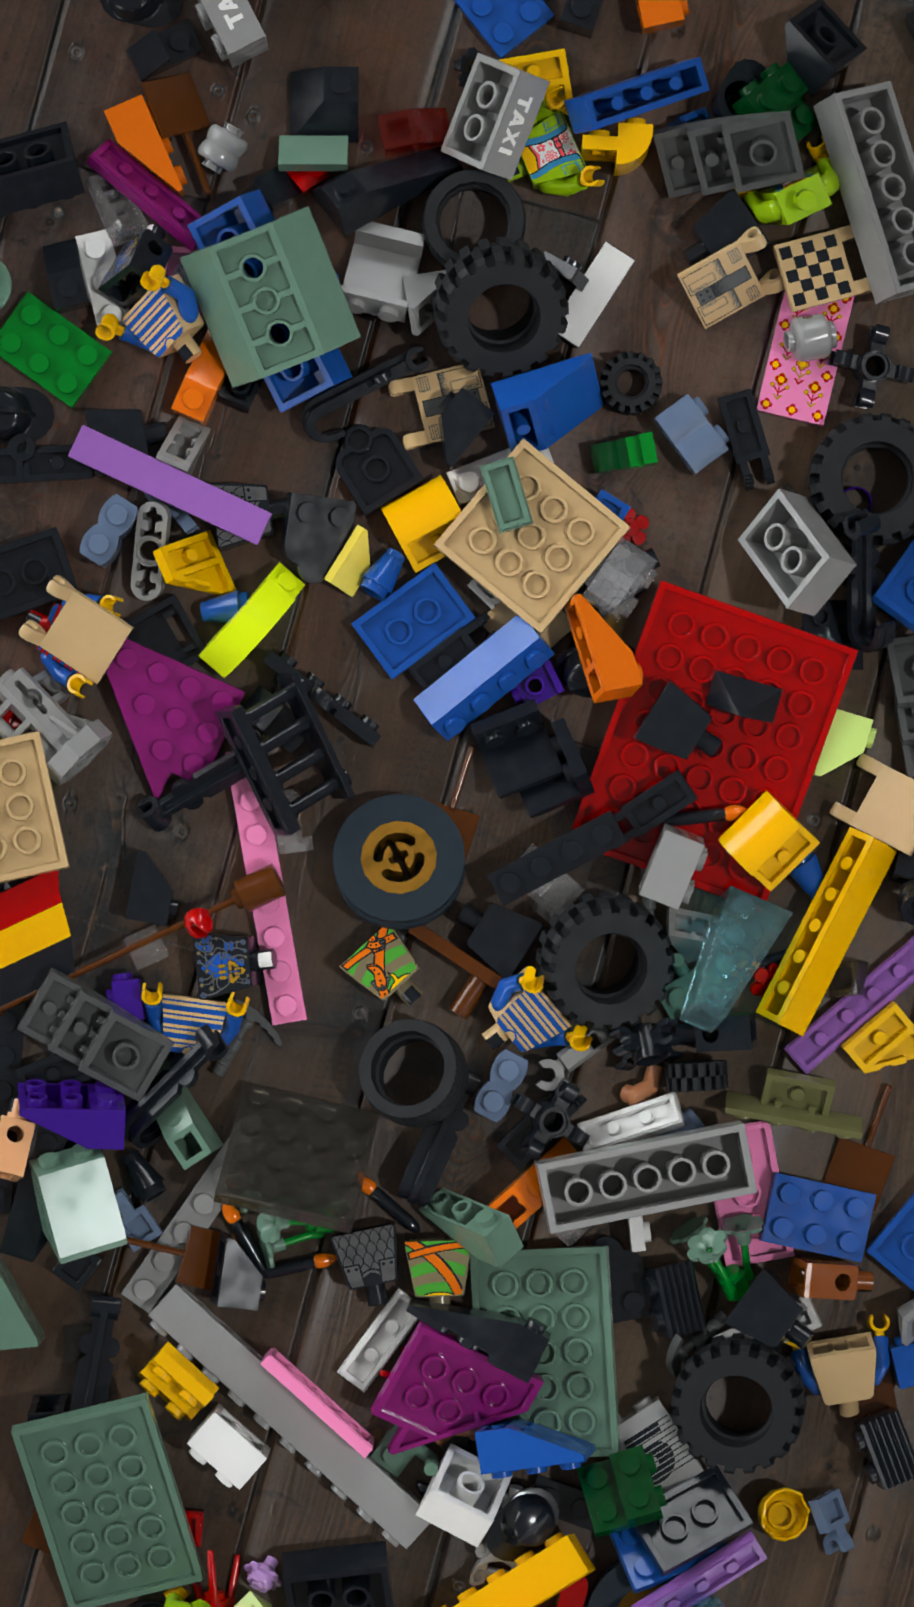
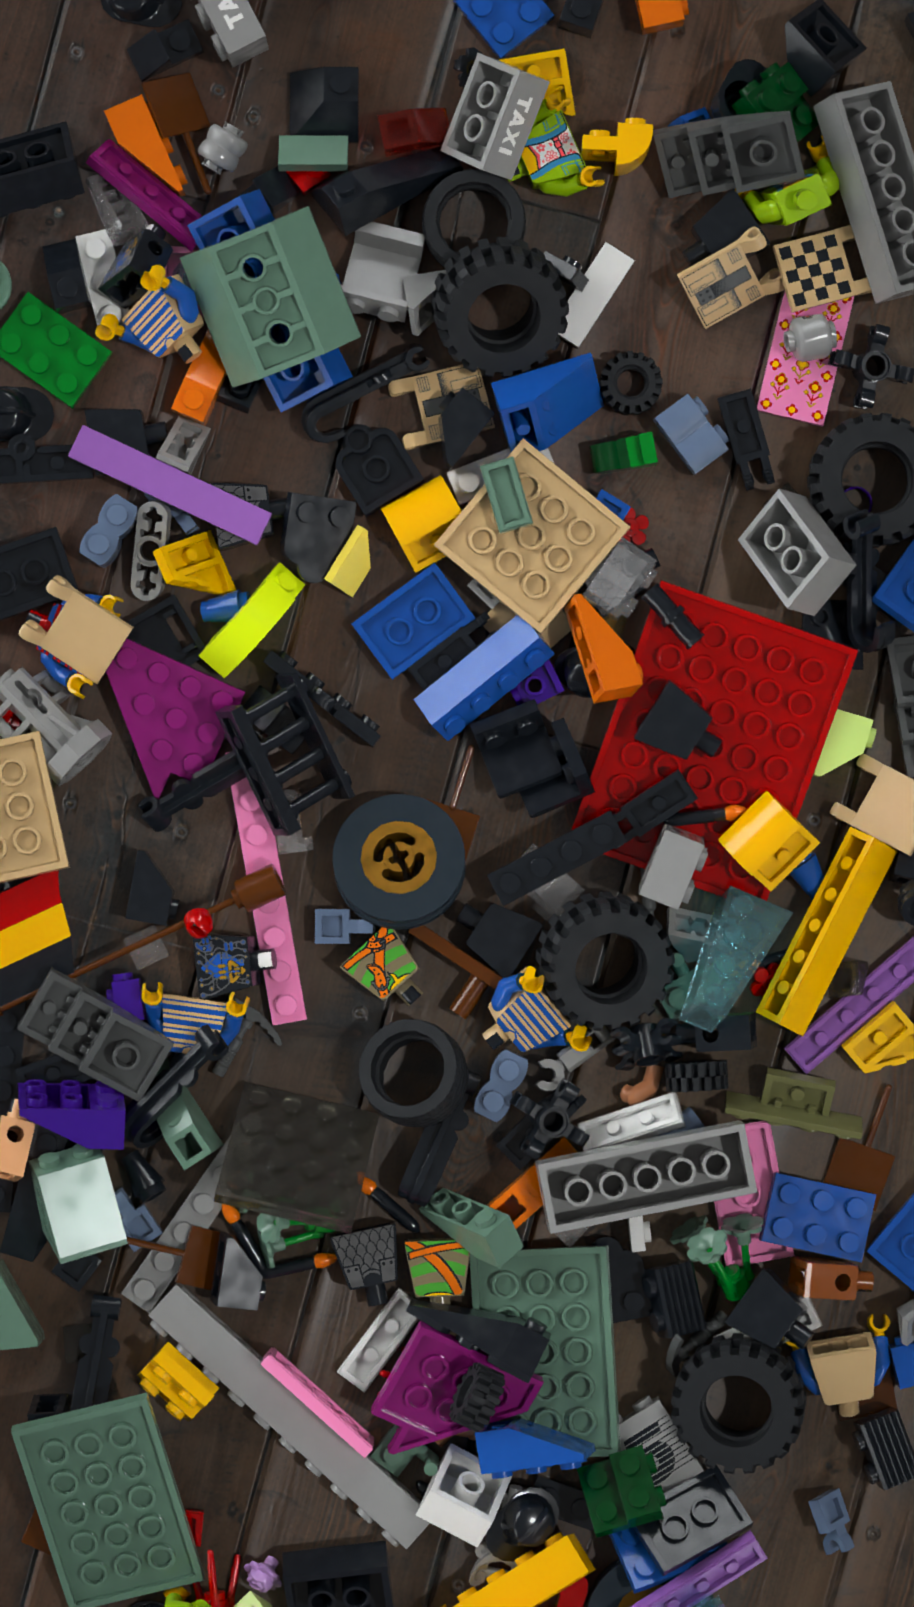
white brick [187,1403,271,1490] -> none
blue cone [360,548,406,601] -> none
blue brick [564,57,710,135] -> none
black slope [706,670,783,723] -> none
yellow hair [757,1487,810,1542] -> none
none -> sand blue plate [315,909,376,944]
none -> black tyre [449,1362,505,1432]
none -> black pin [641,583,704,650]

